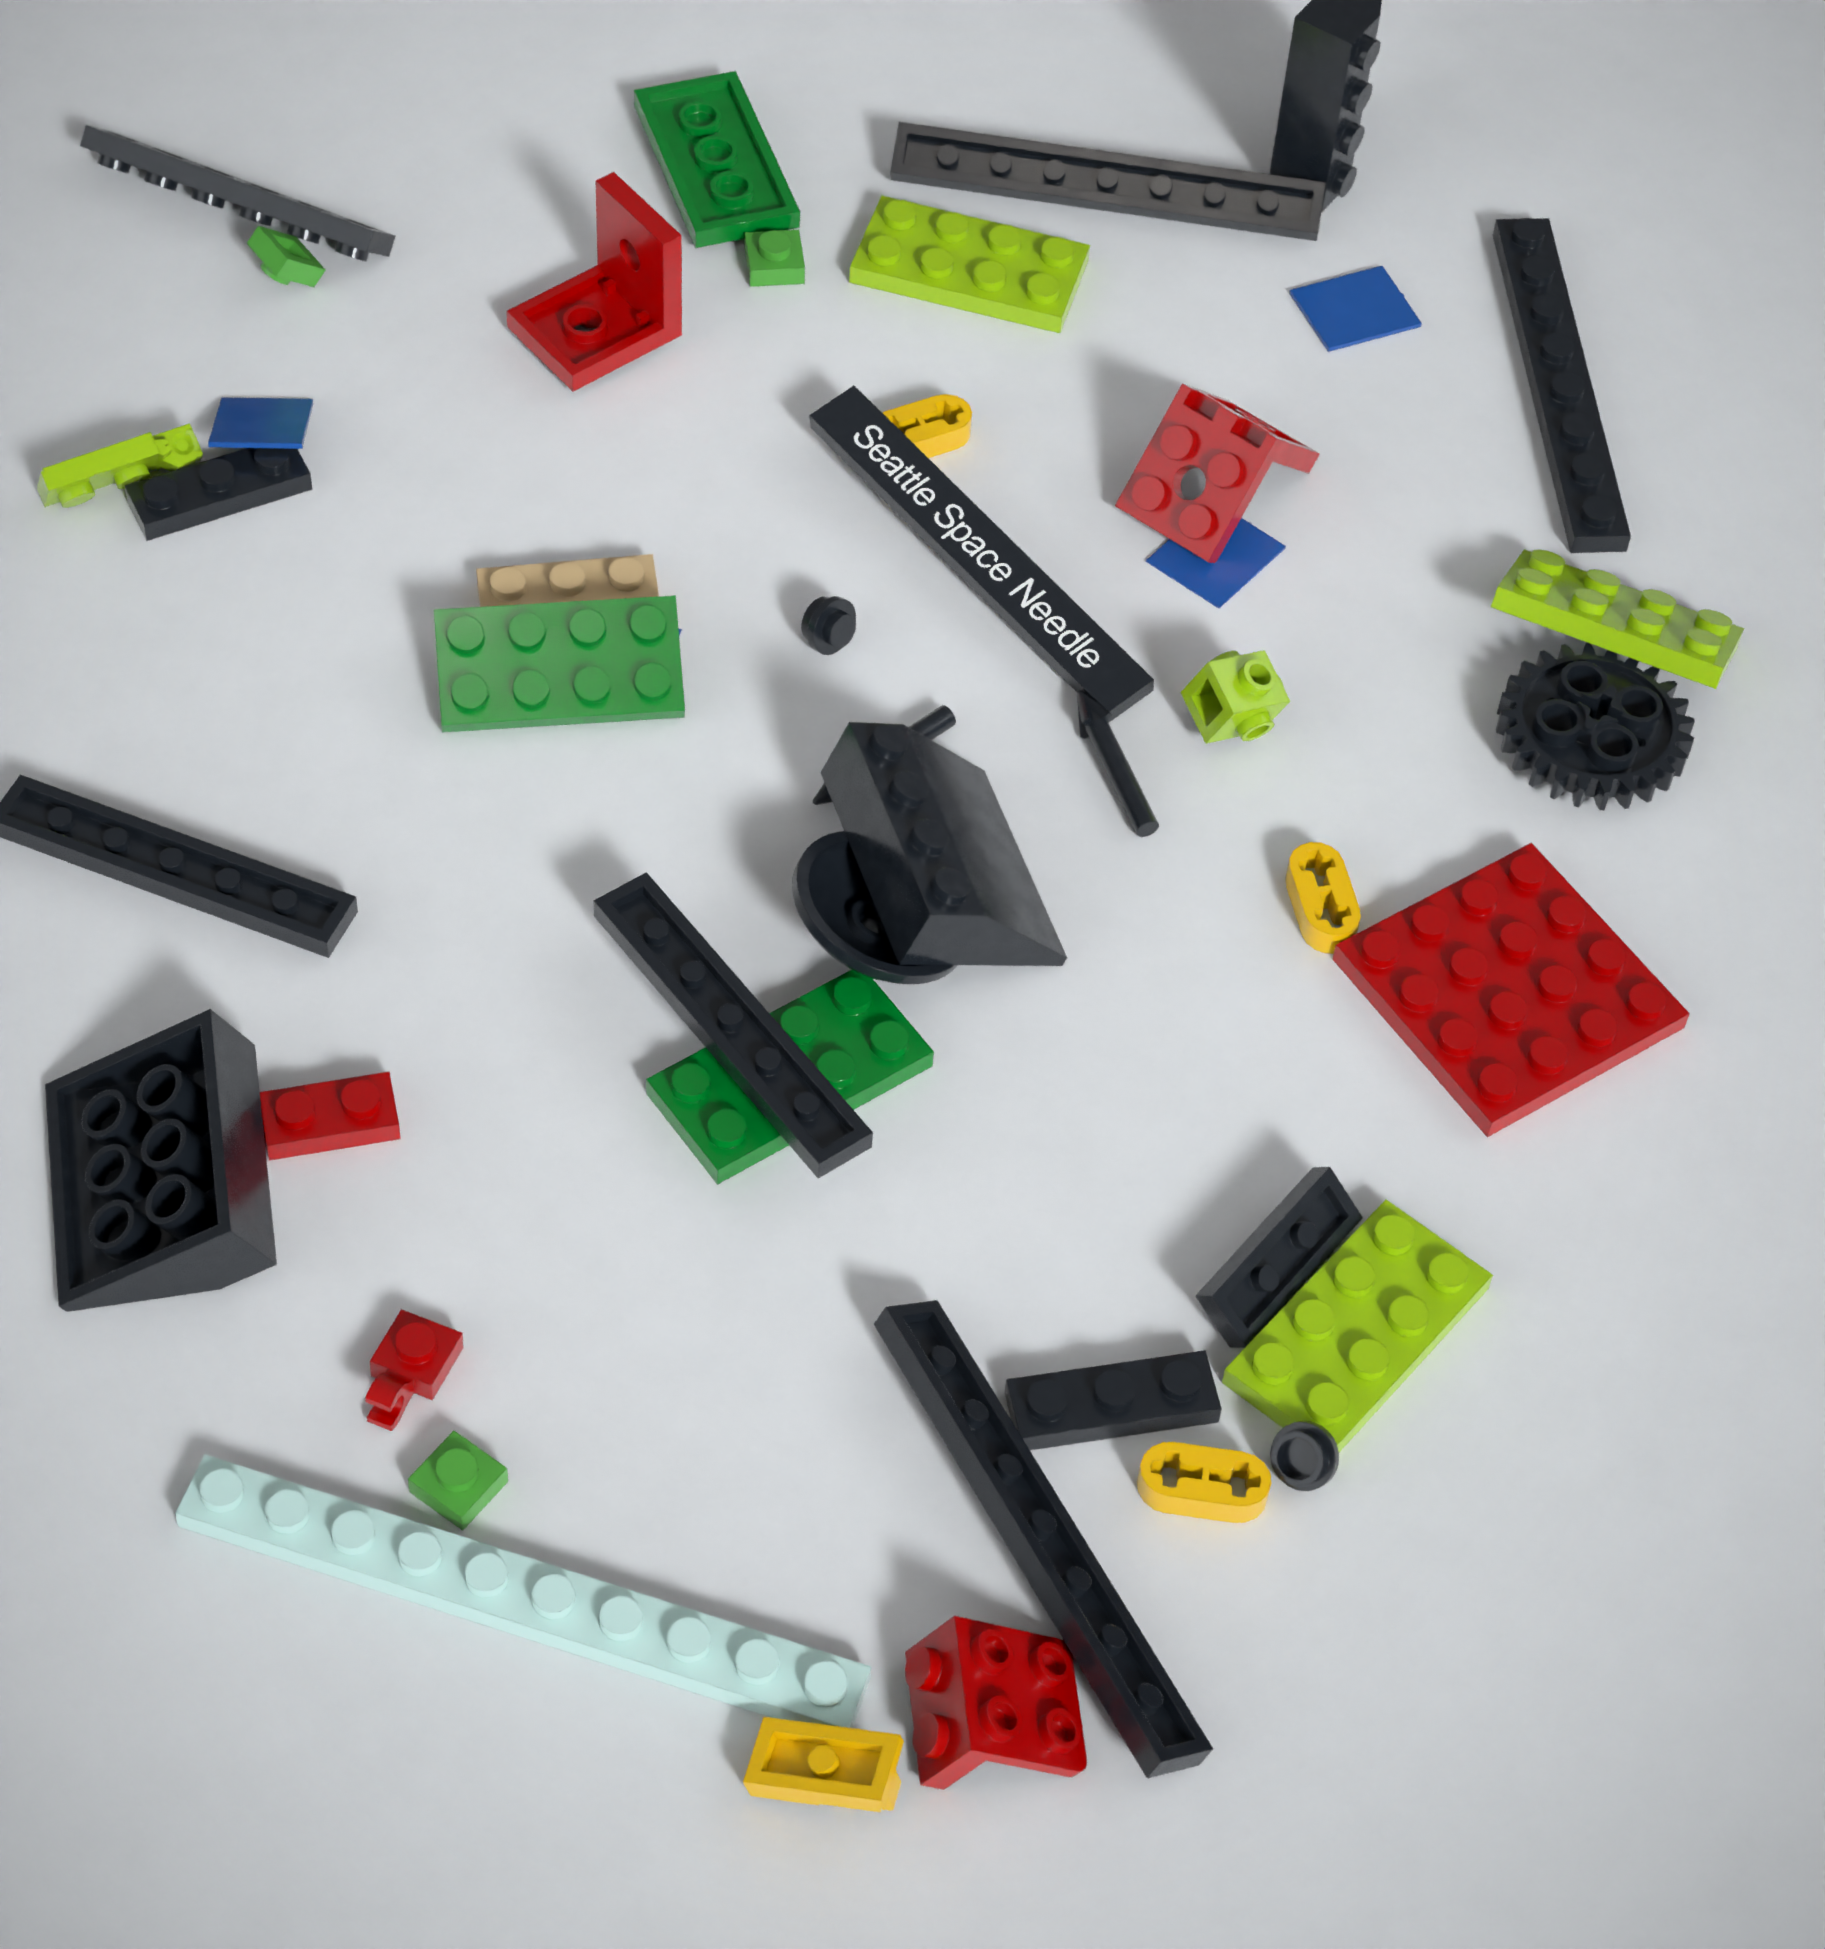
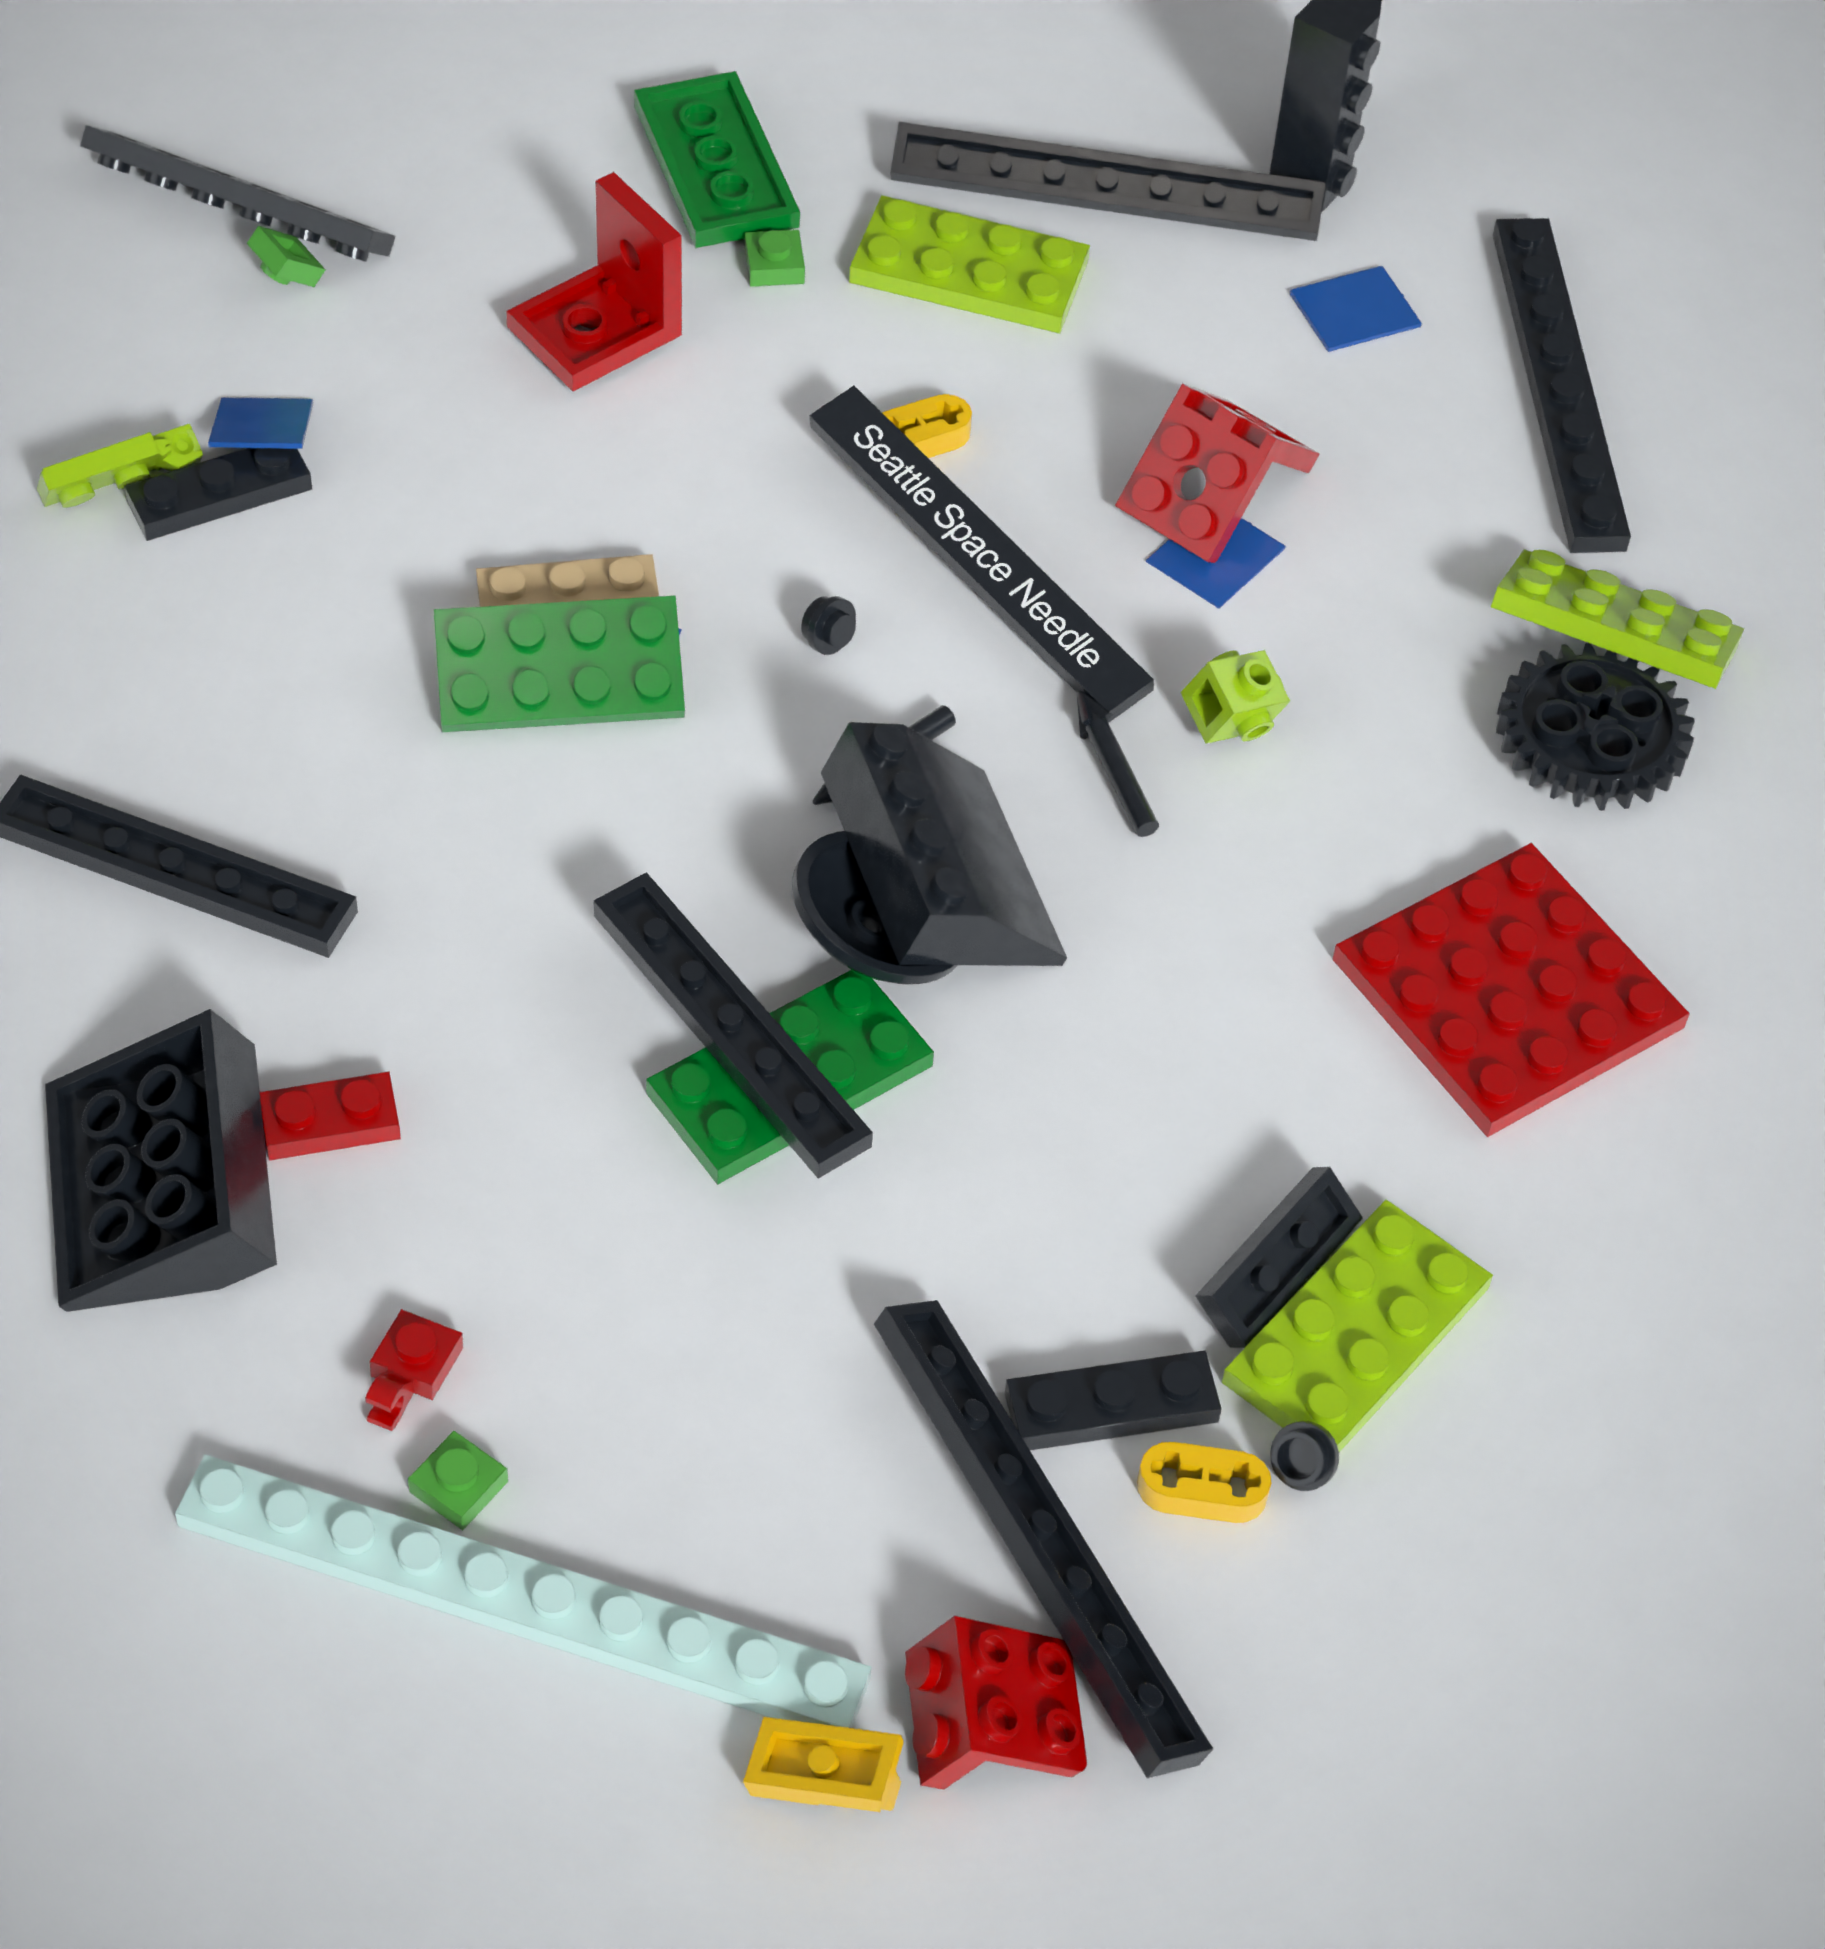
yellow beam [1285,842,1361,954] -> none

